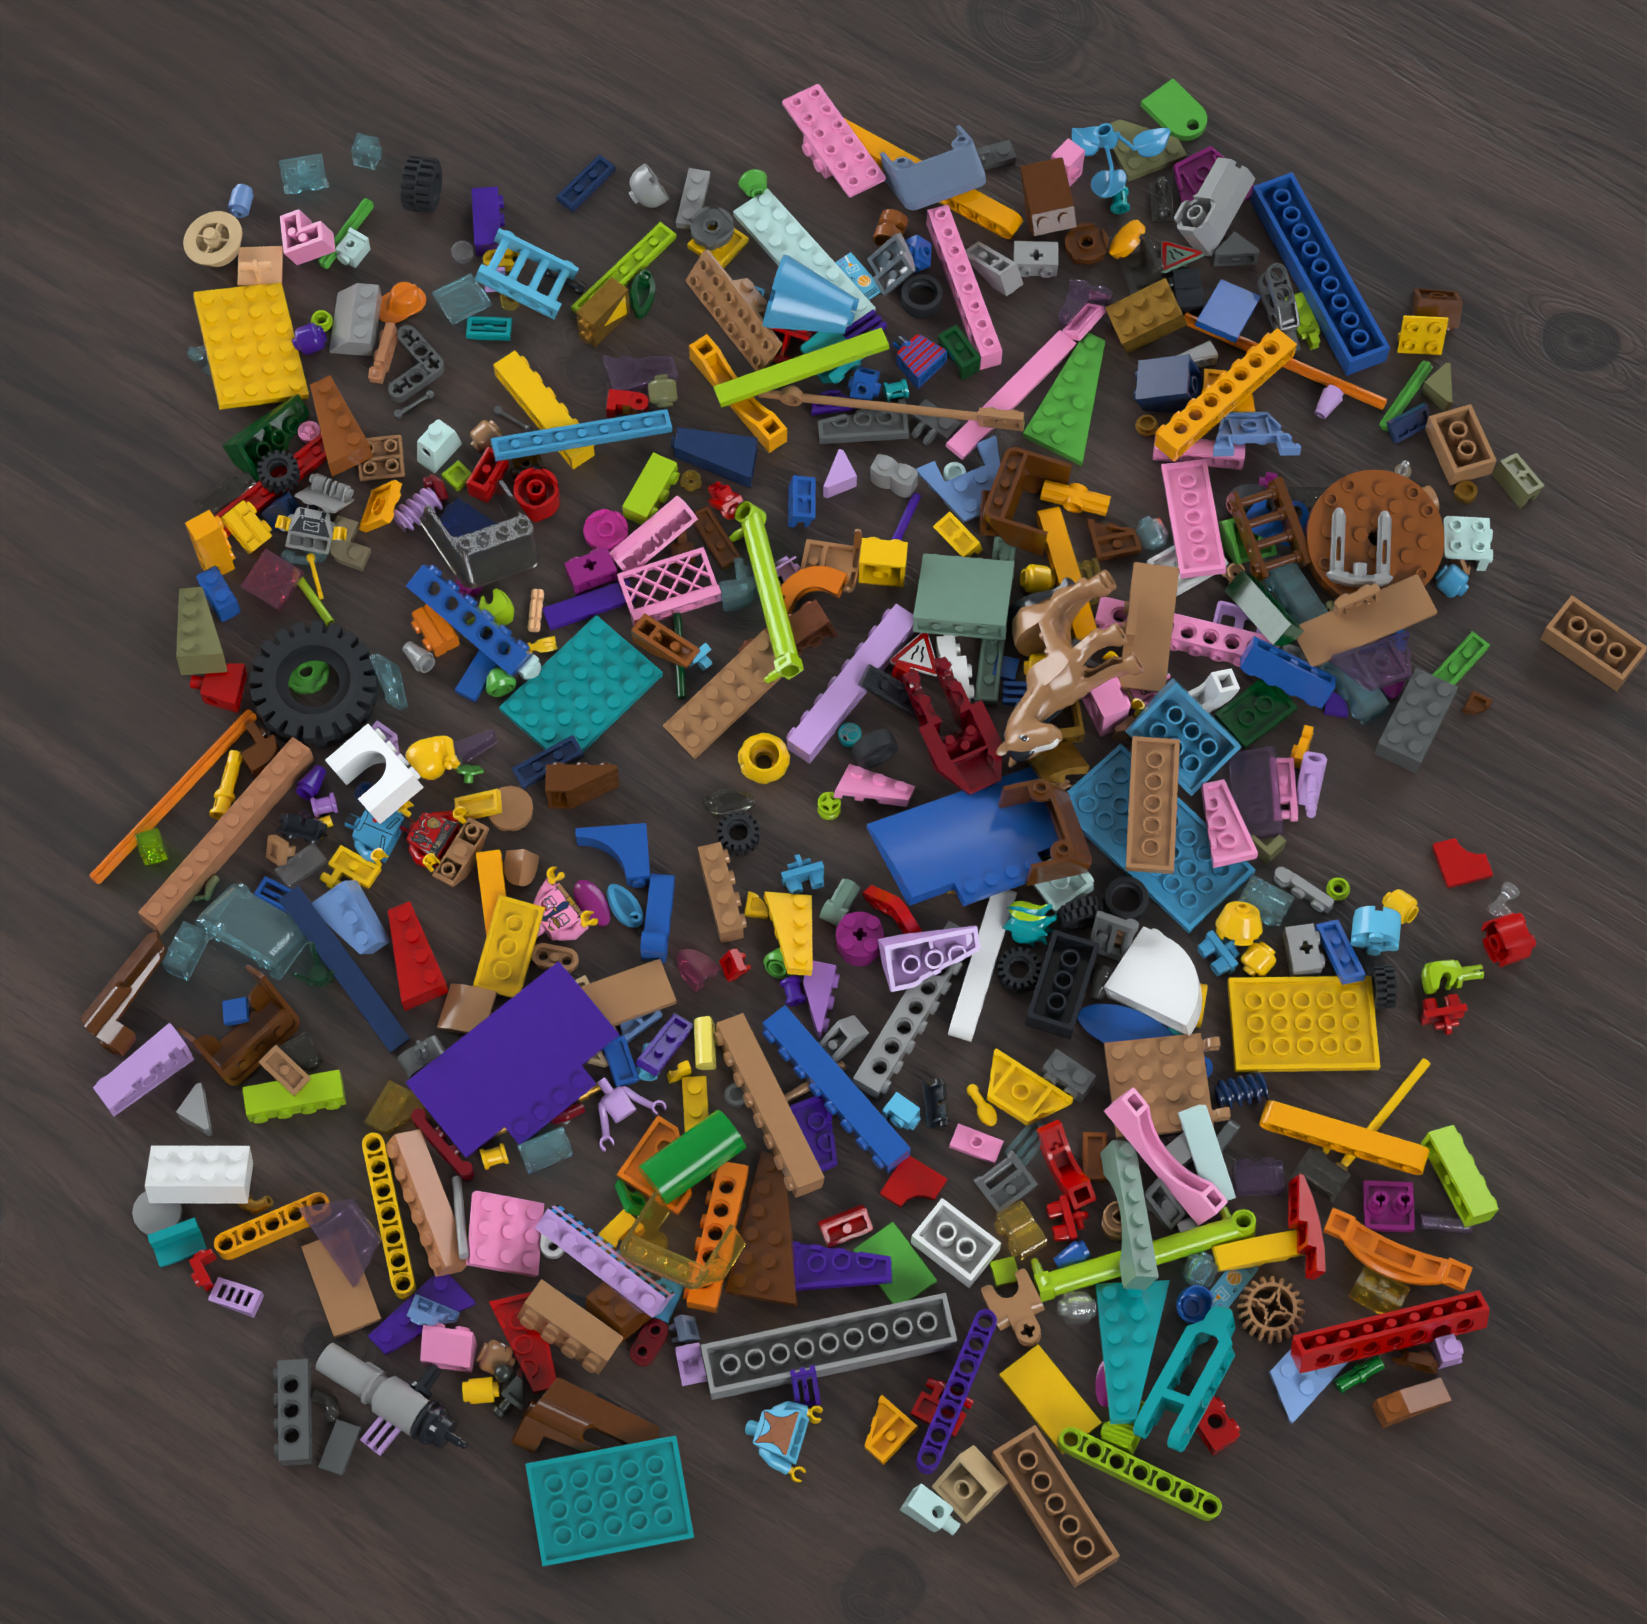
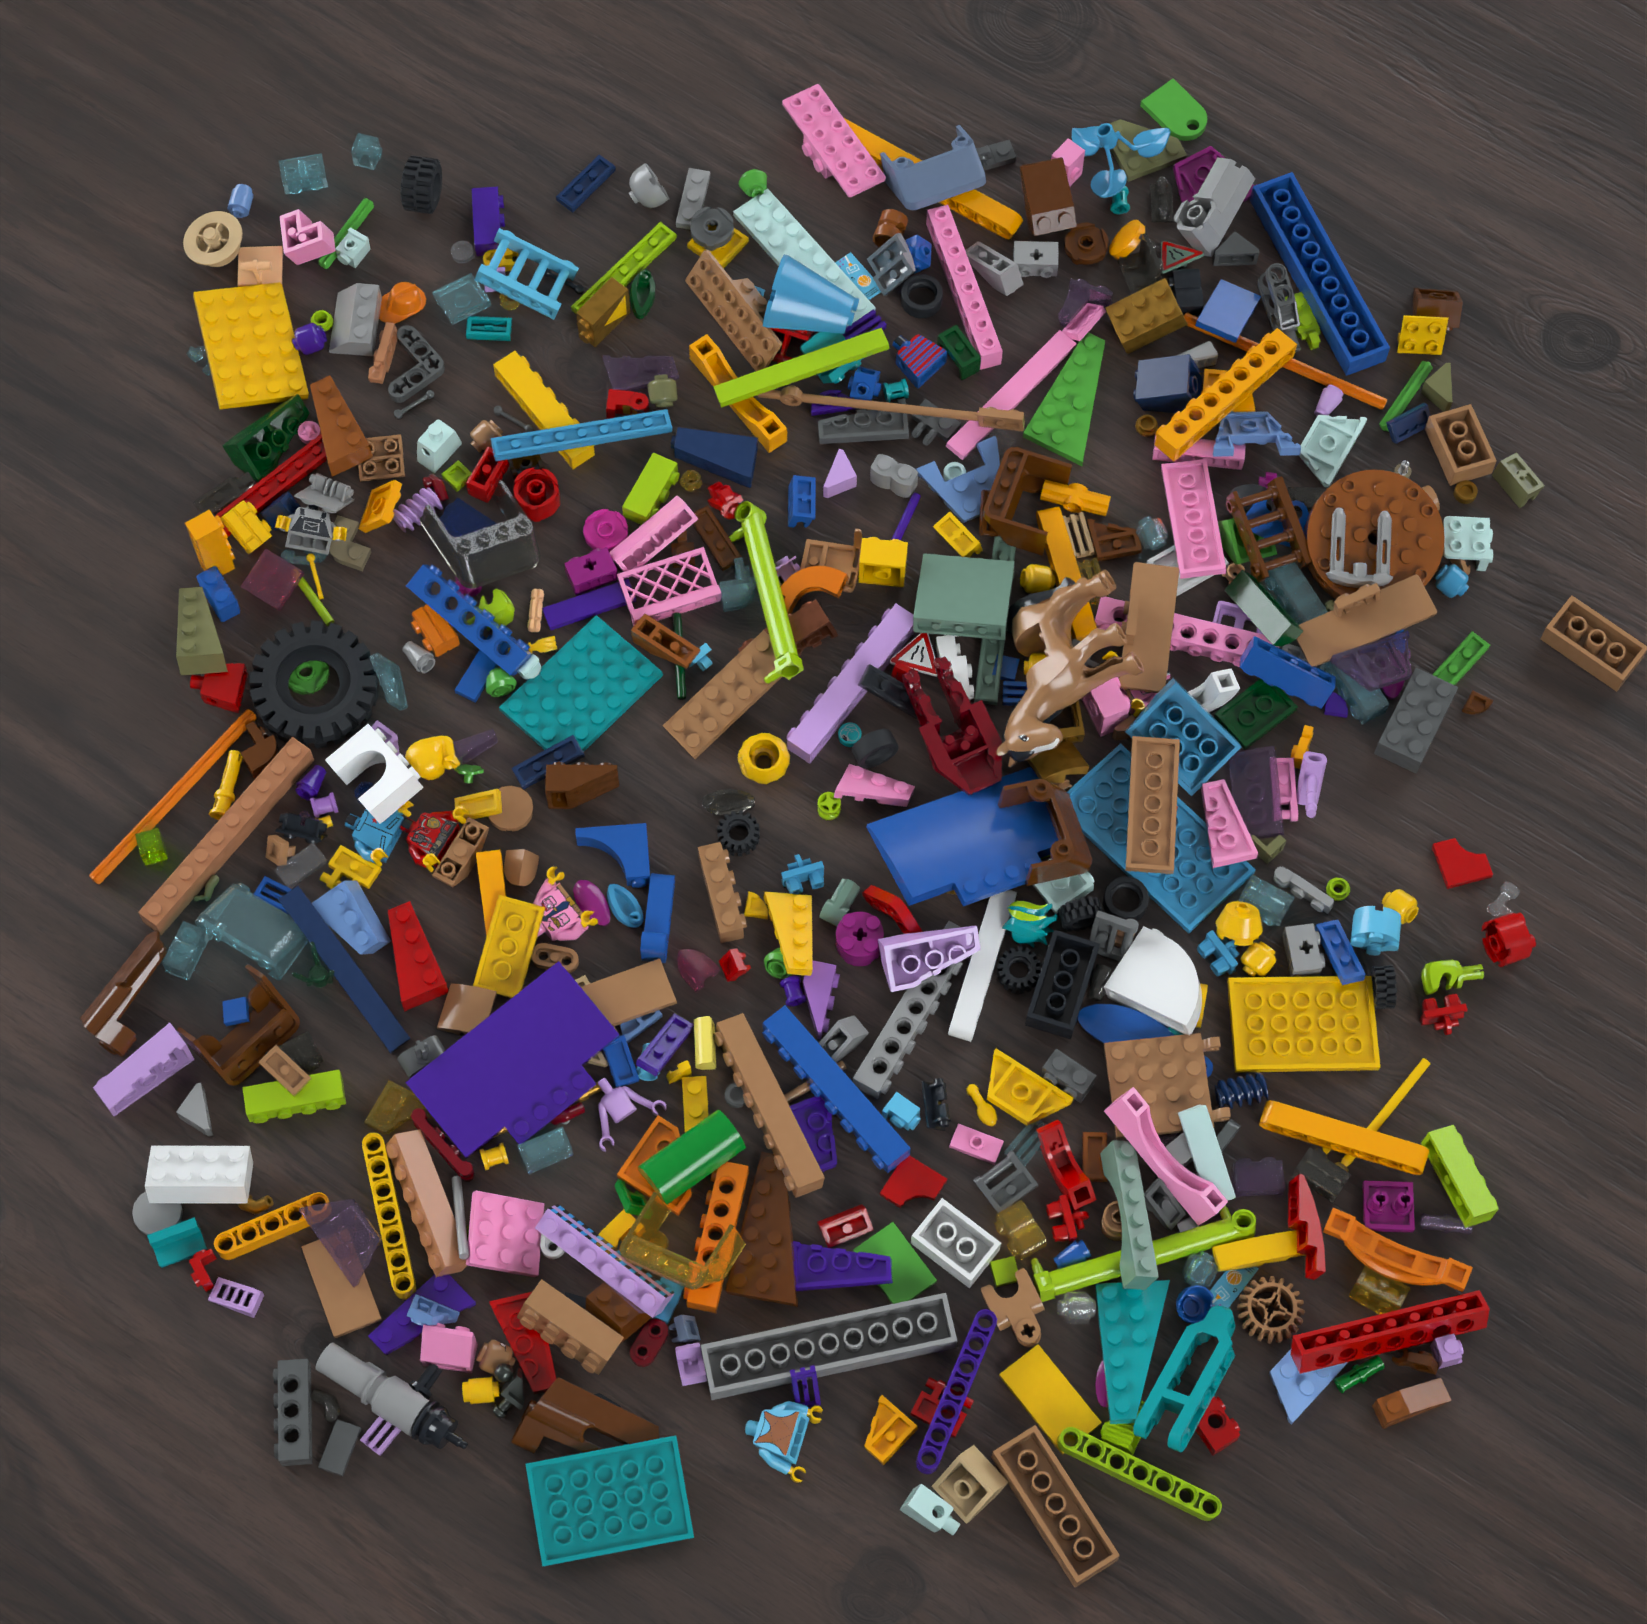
black tyre [257,450,300,494] -> none
none -> tan tile [1063,512,1095,559]
none -> light aqua wing [1299,415,1368,489]

